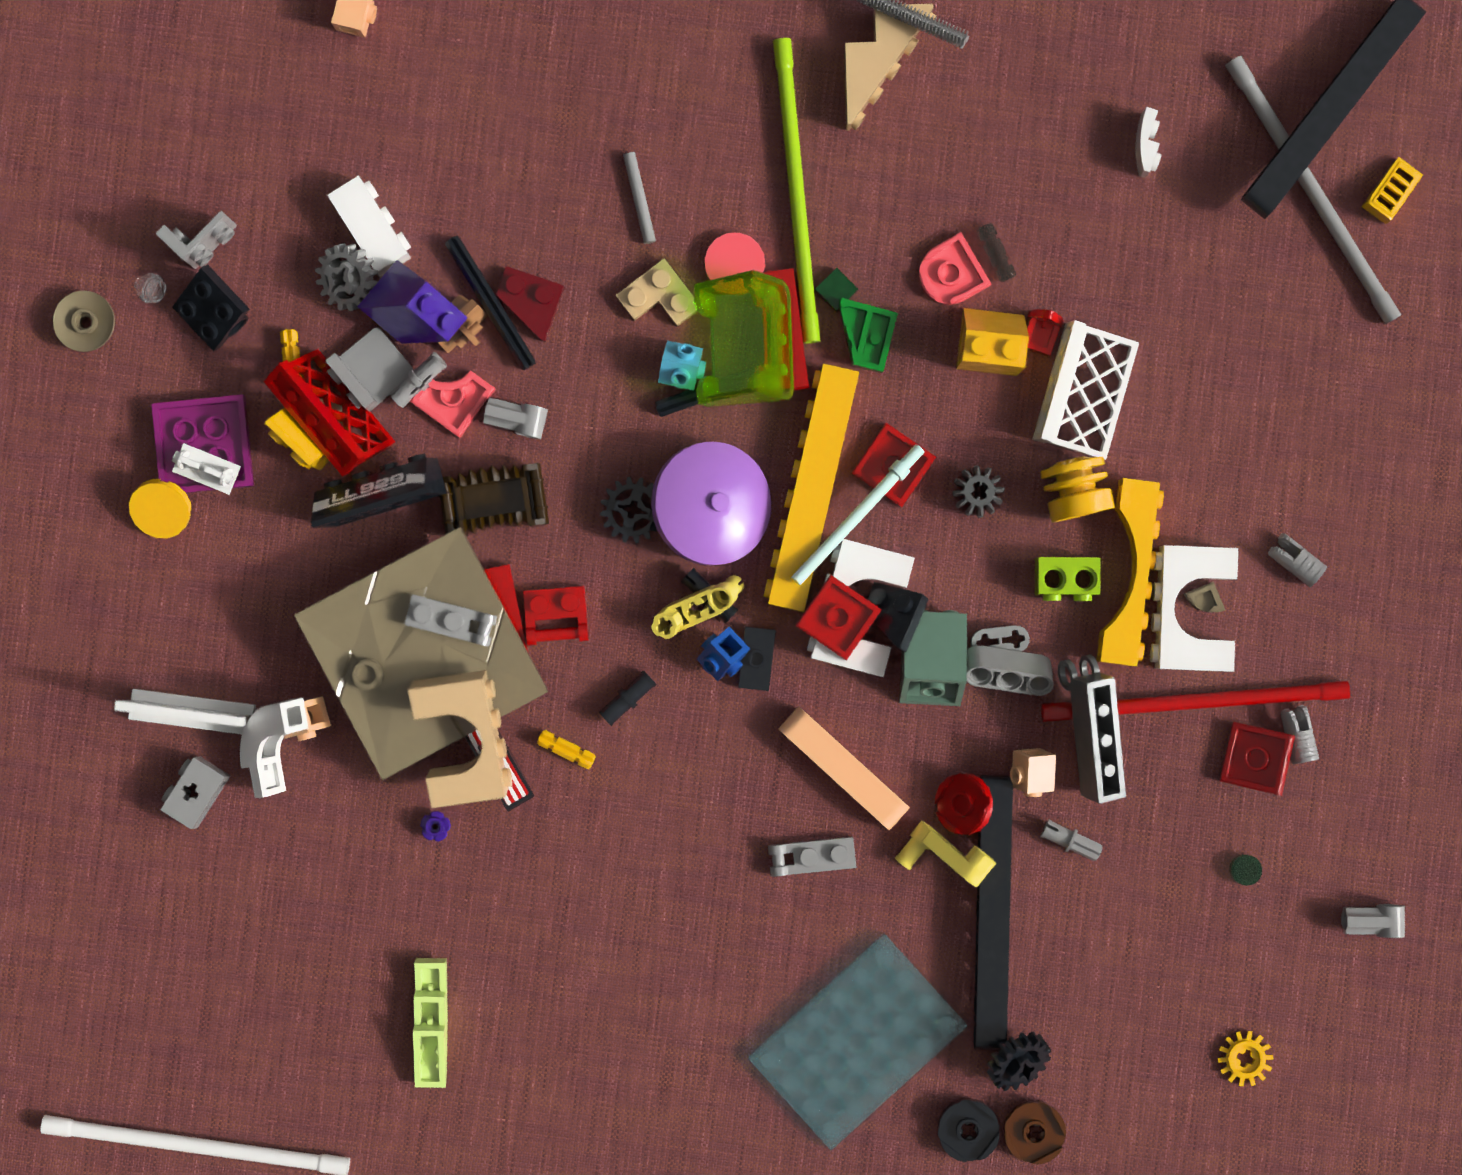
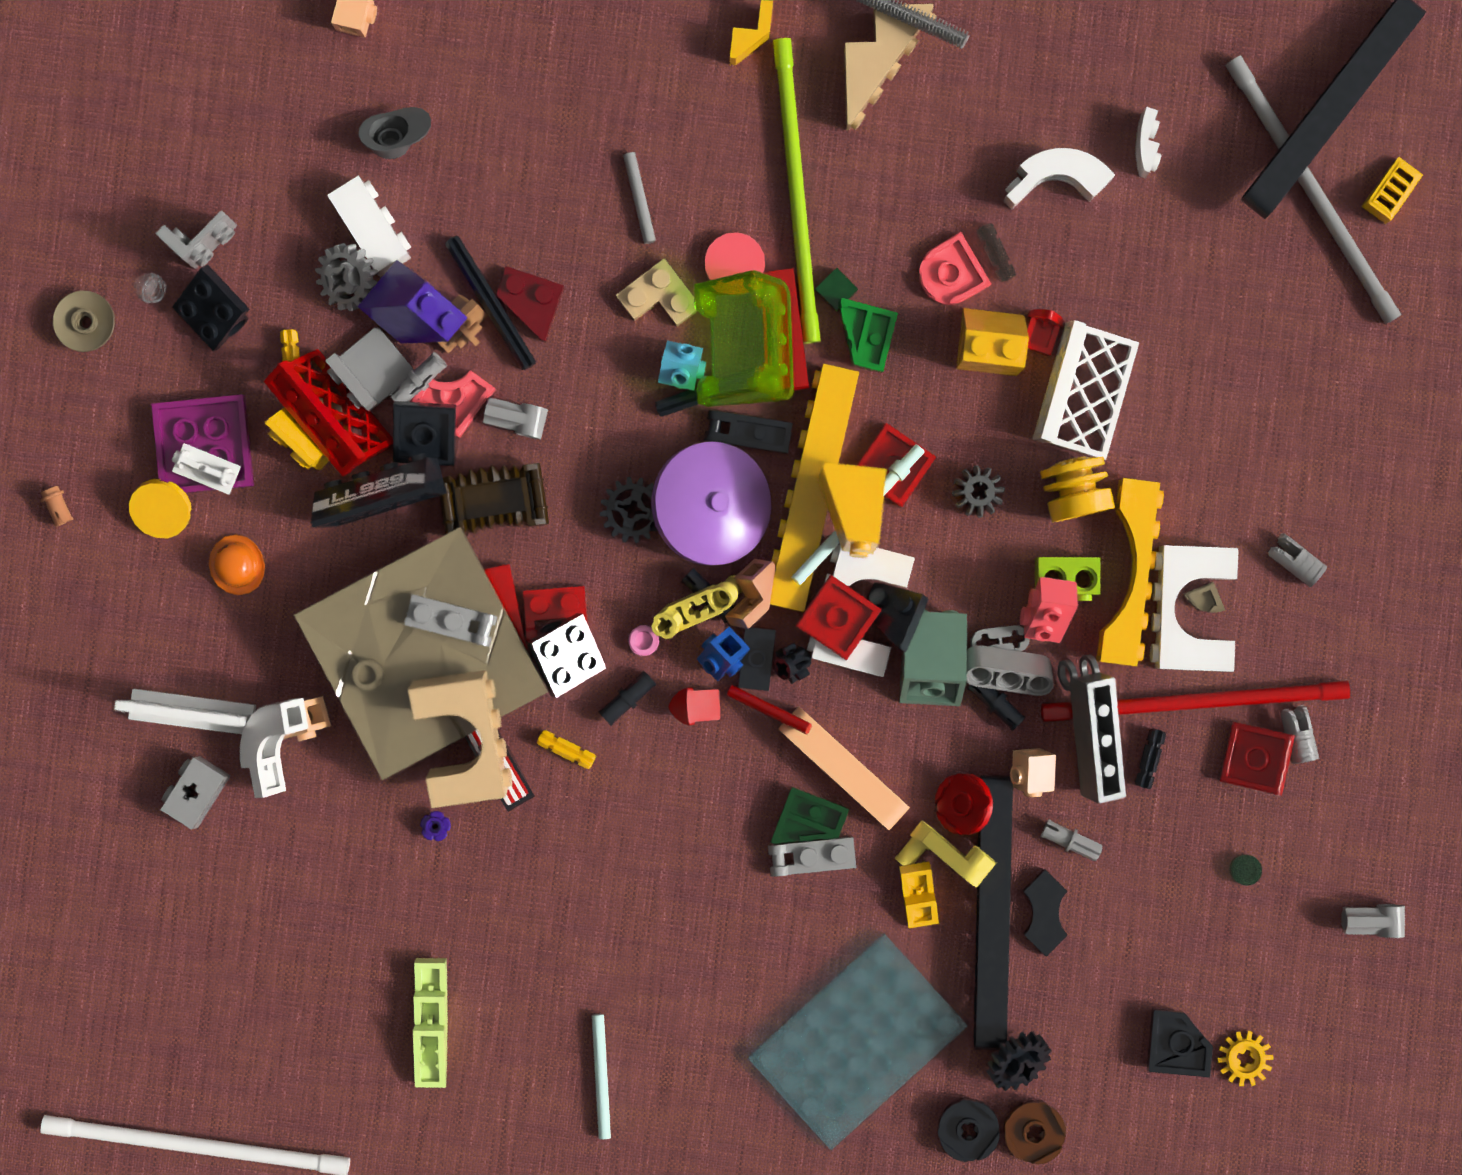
none -> nougat pin [40,486,74,527]
none -> orange hat [208,534,265,596]
none -> dark grey piece [358,107,431,159]
none -> black tile [393,401,456,466]
none -> plate [527,613,606,698]
none -> light aqua bar [592,1014,611,1139]
none -> bright pink tile [628,625,659,656]
none -> tile [668,687,721,725]
none -> black plate [703,410,793,454]
none -> nougat slope [725,559,775,629]
none -> red bar [727,685,812,735]
none -> yellow slope [730,0,773,65]
none -> dark green wing [770,787,849,844]
none -> black gear [774,643,811,684]
none -> yellow slope [818,462,886,558]
none -> yellow slope [899,861,939,928]
none -> black pin [968,685,1026,731]
none -> white arch [1004,148,1115,210]
none -> coral brick [1020,577,1078,643]
none -> black tile [1023,869,1068,957]
none -> black axle [1135,728,1166,789]
none -> black plate [1147,1008,1213,1078]

